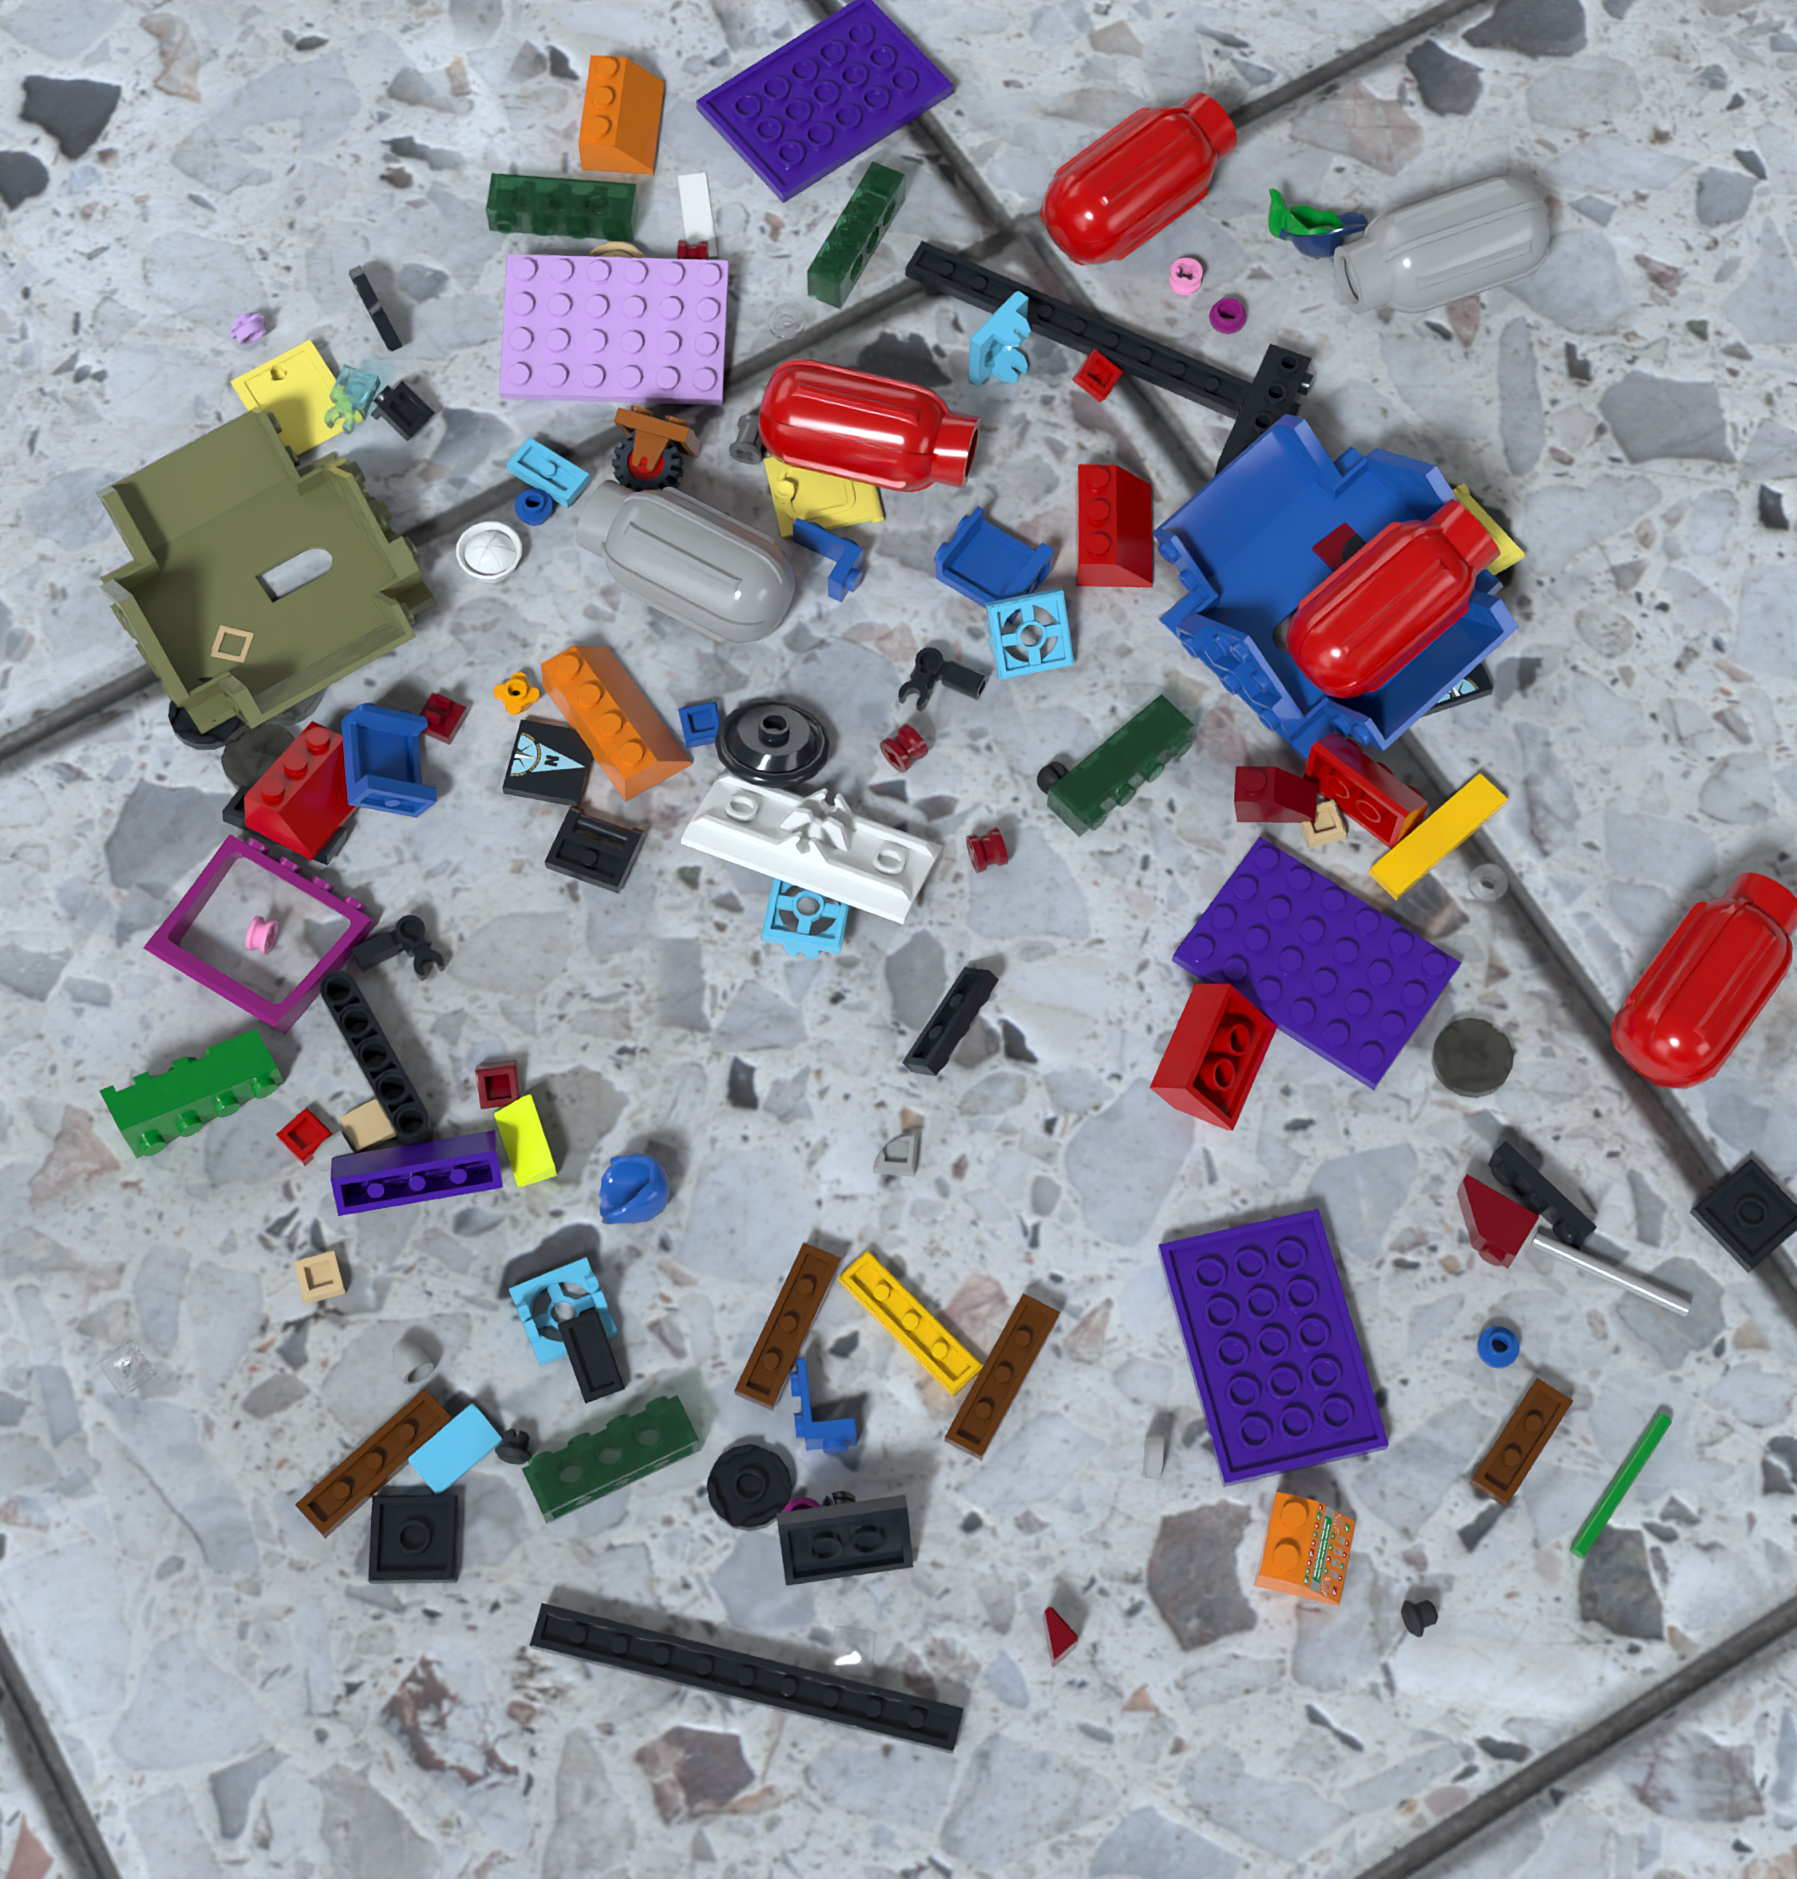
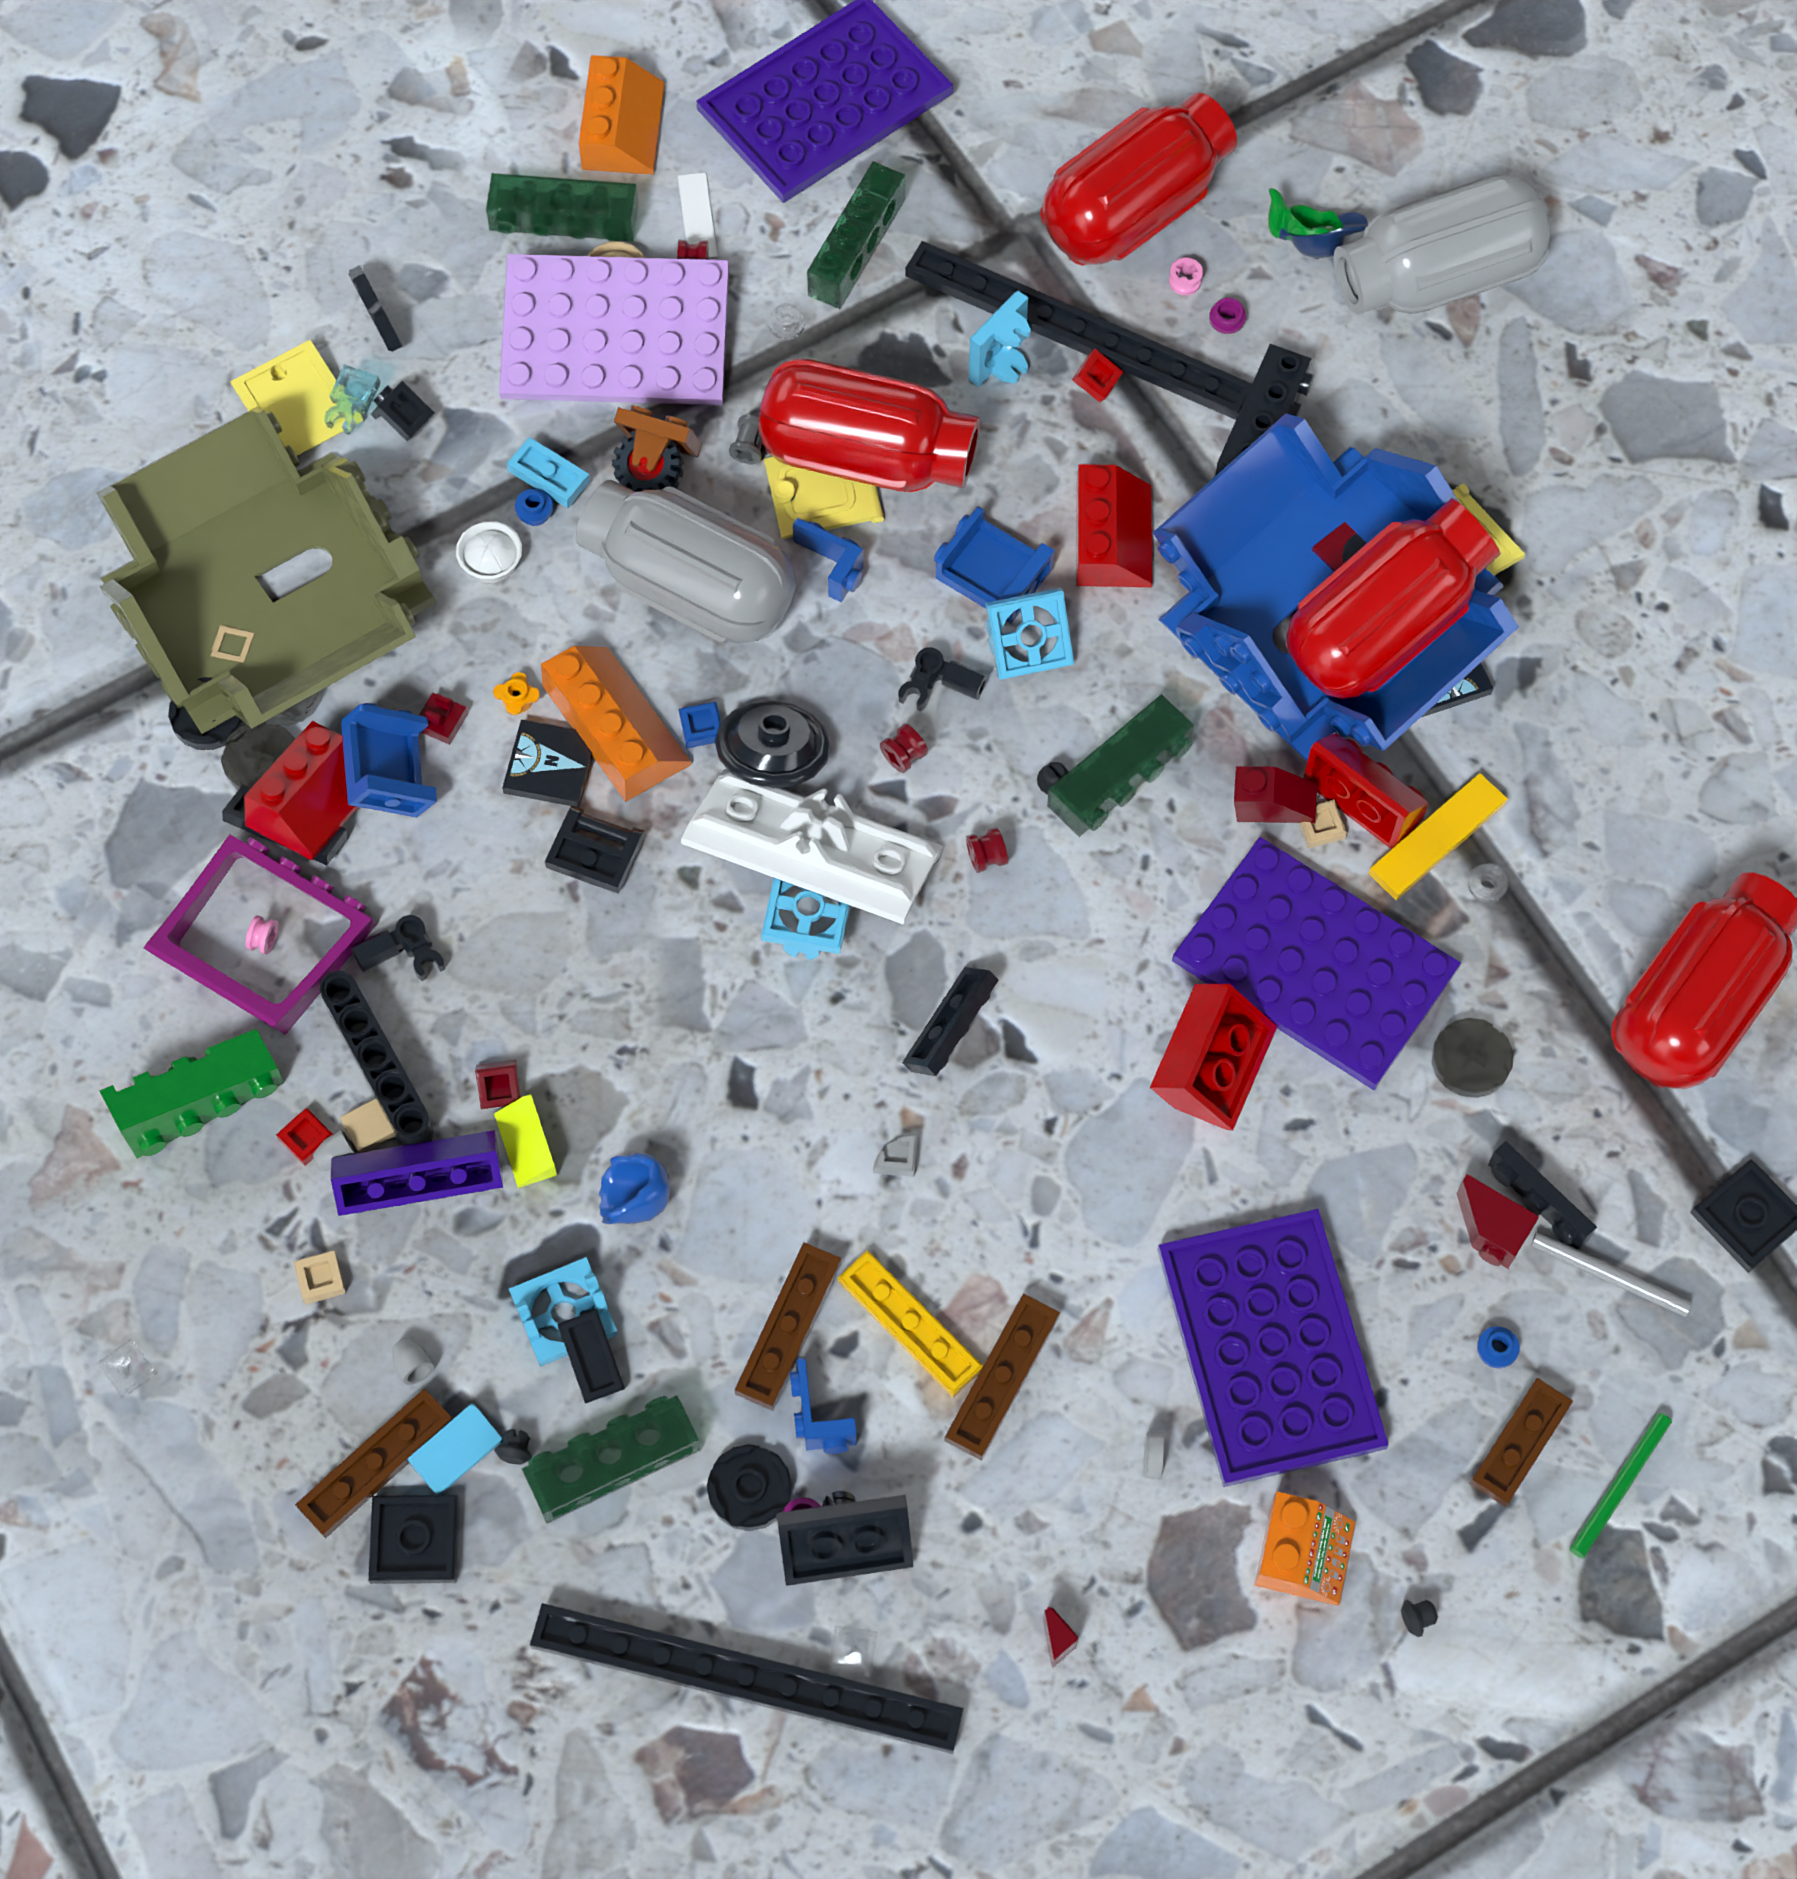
lavender plate [229,312,267,345] -> none

